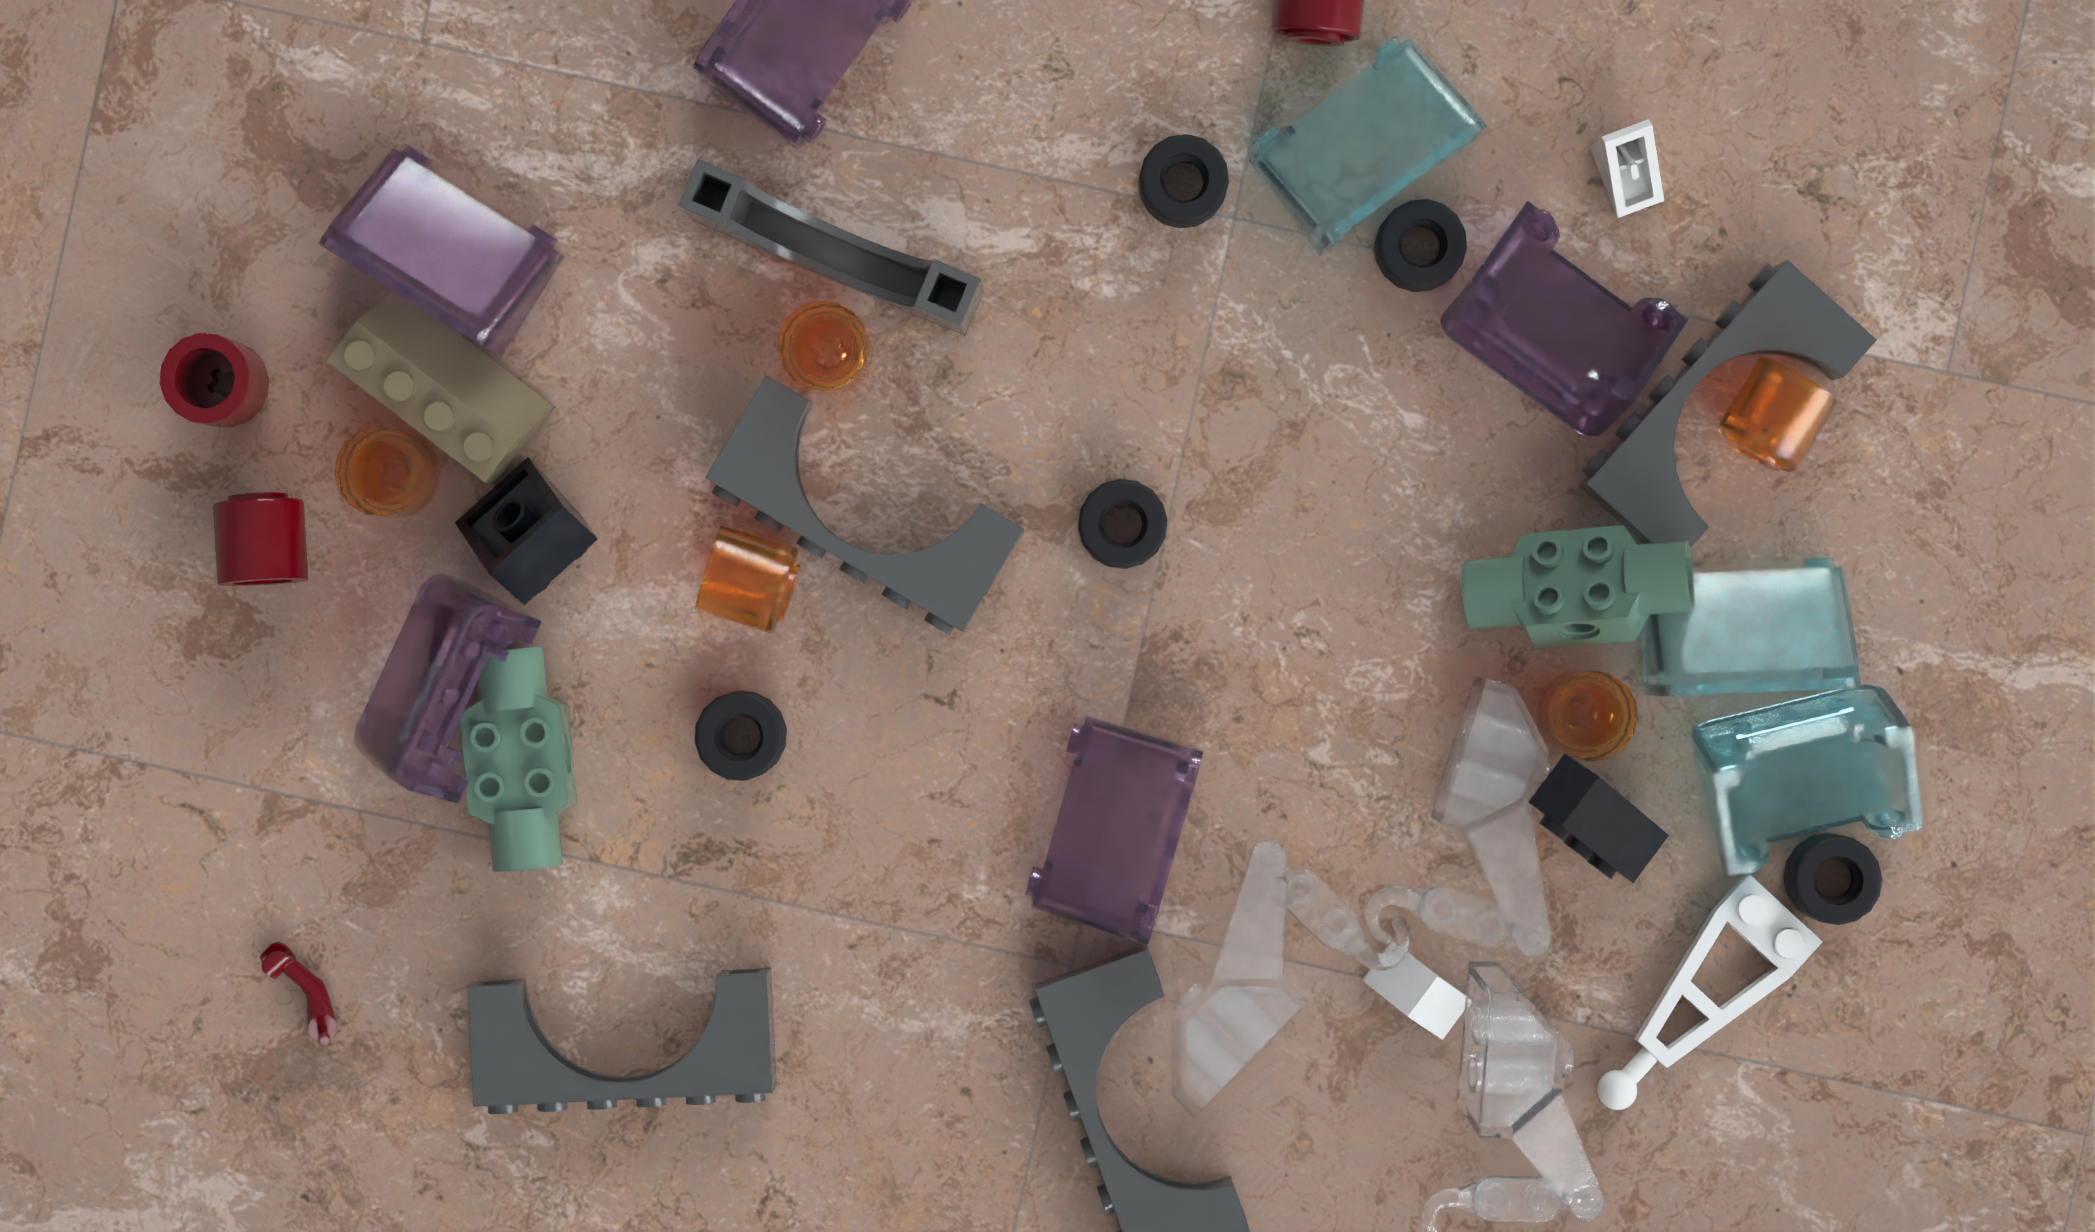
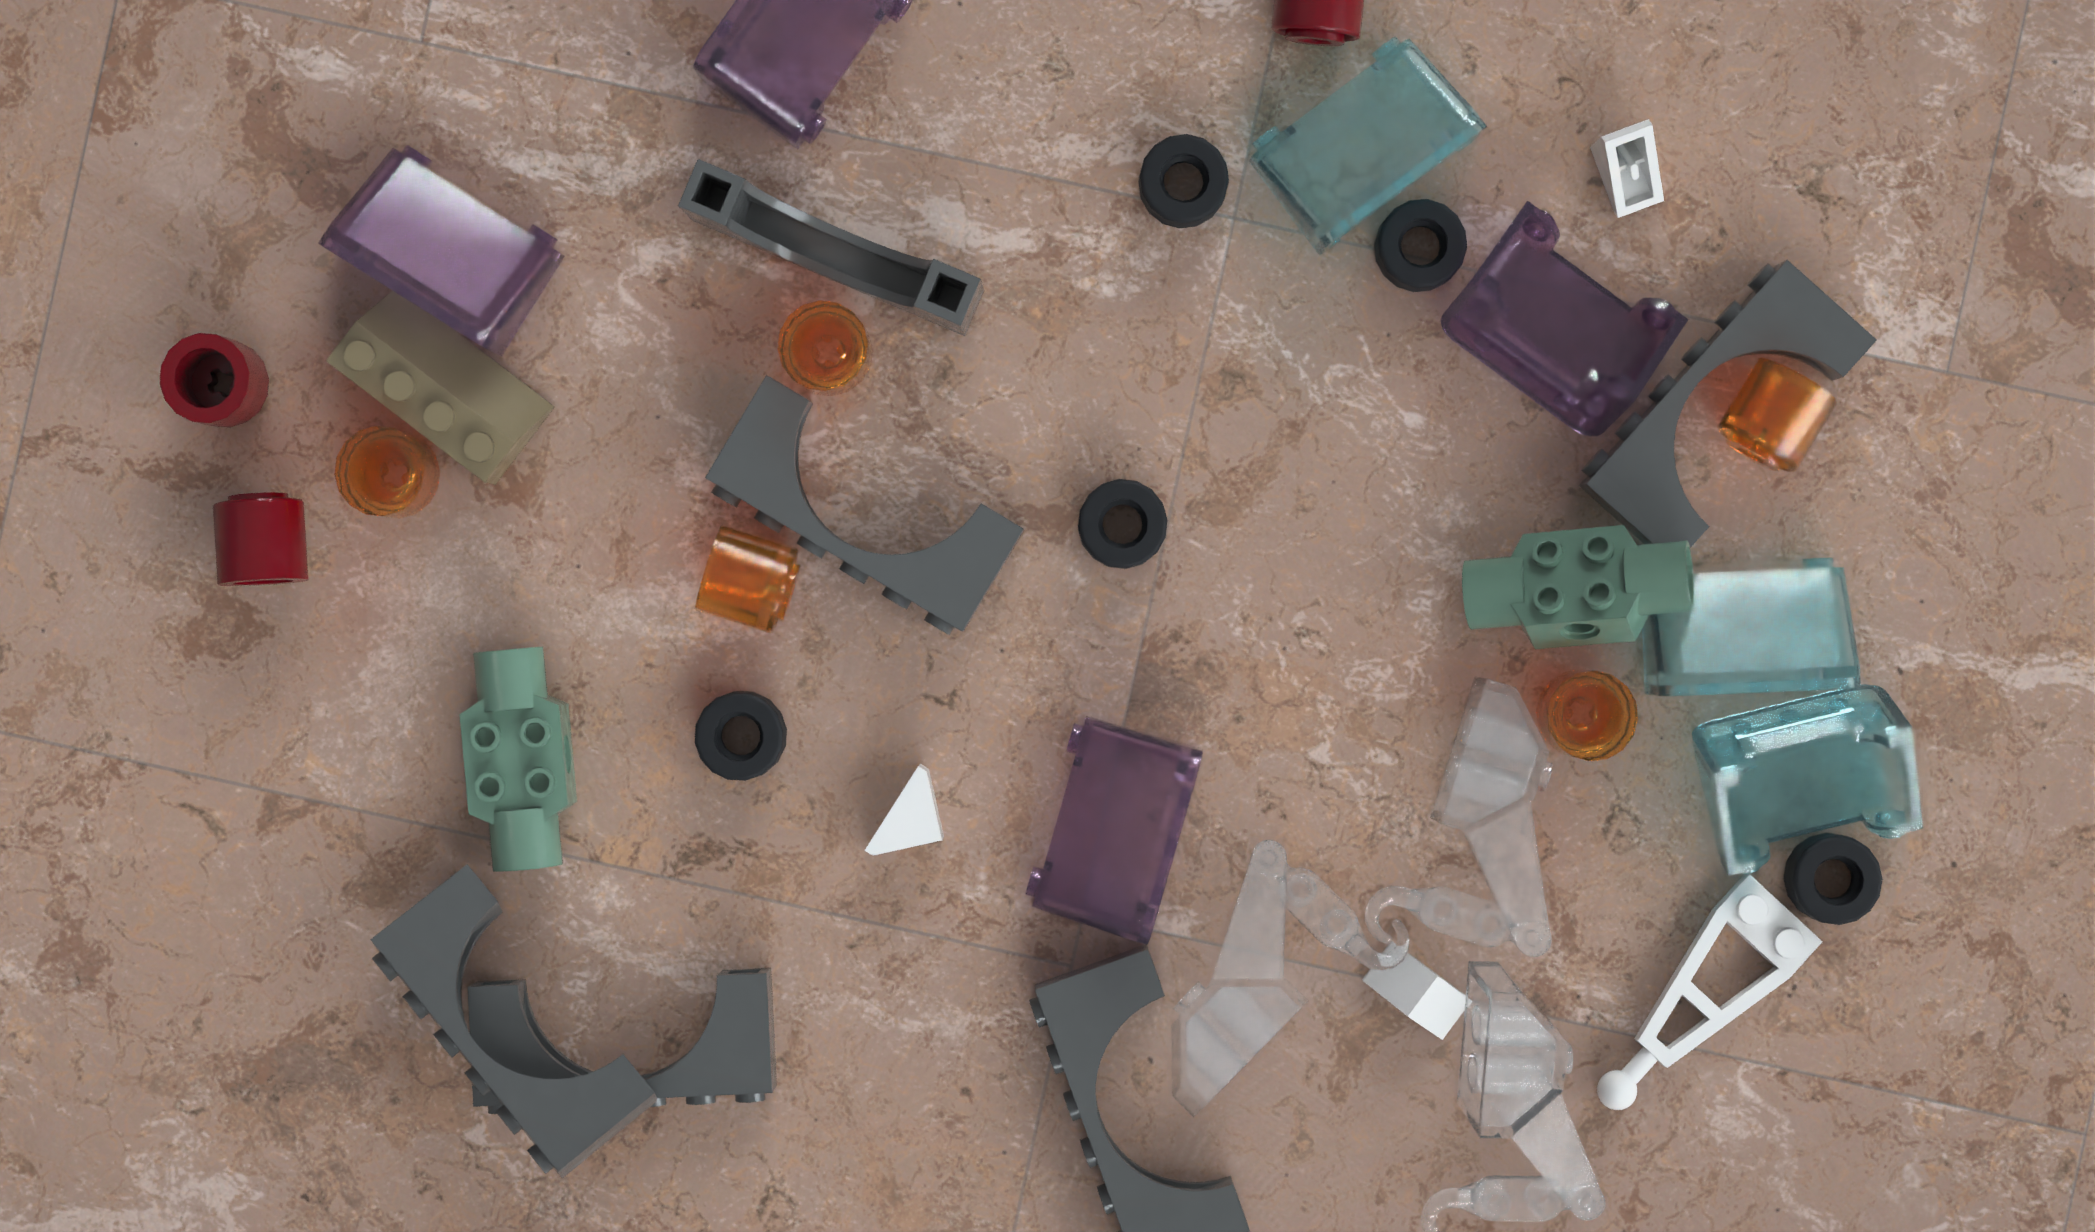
dark red piece [260,942,337,1045] -> none
clear purple windscreen [354,573,542,803] -> none
black slope [455,457,598,605] -> none
black brick [1528,753,1669,883] -> none
none -> dark grey arch [370,864,657,1178]
none -> white slope [865,764,944,856]

